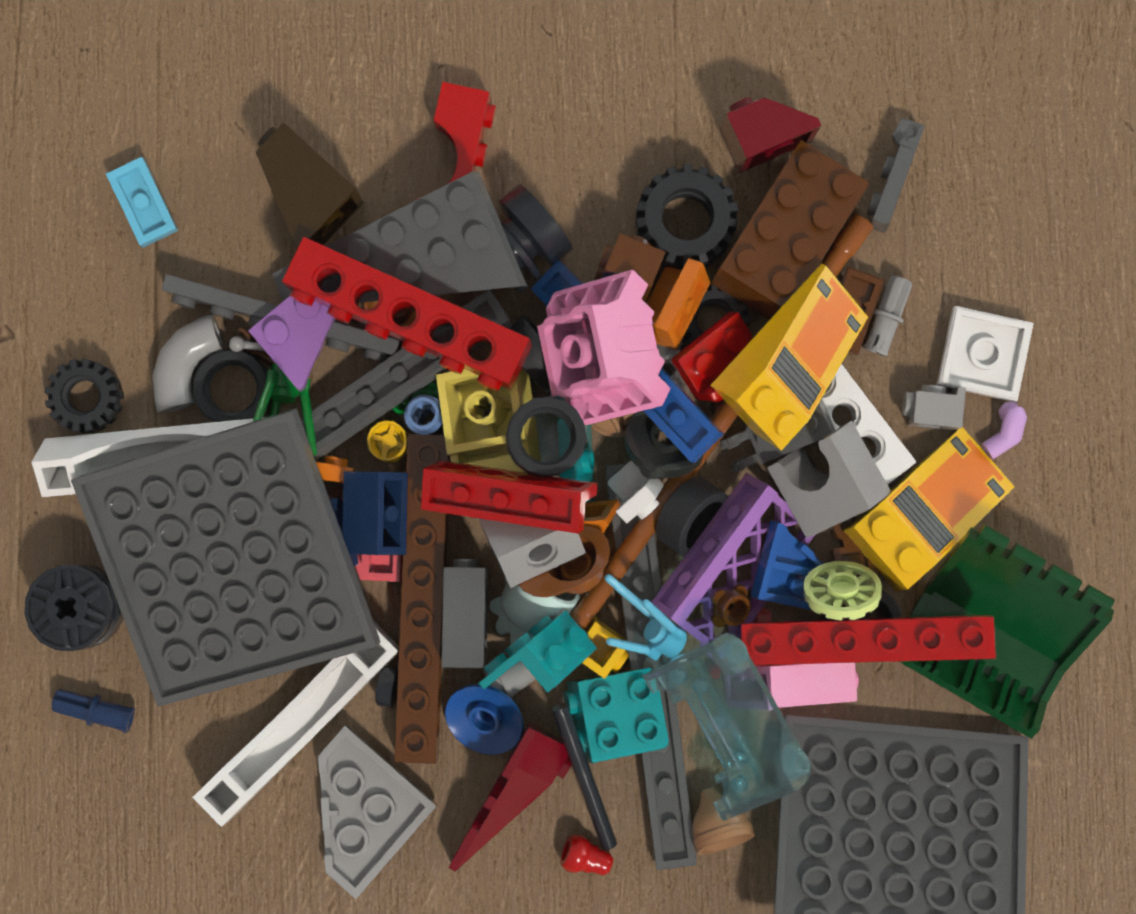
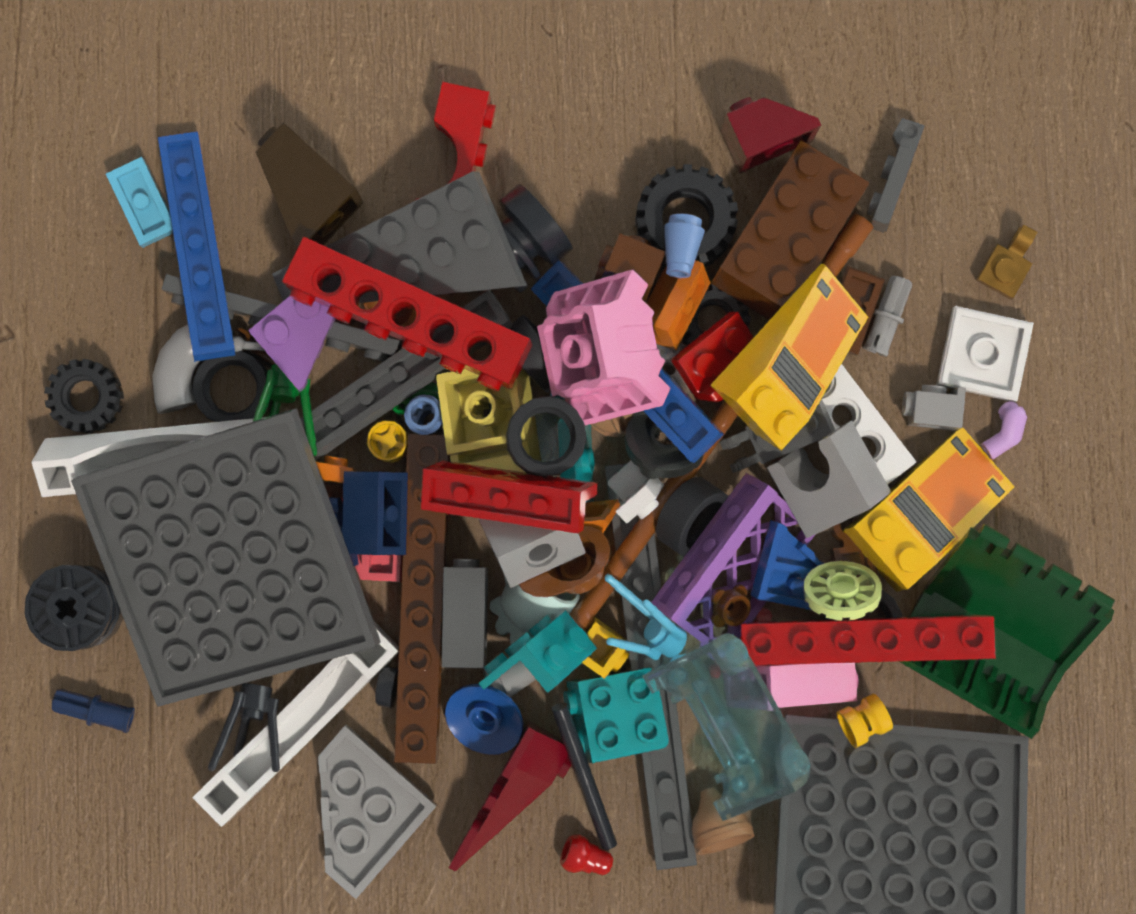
none -> blue plate [158,131,236,362]
none -> black plant [208,683,280,772]
none -> medium blue cone [664,214,705,278]
none -> yellow wheel [836,693,893,748]
none -> pearl gold plate [976,224,1038,300]

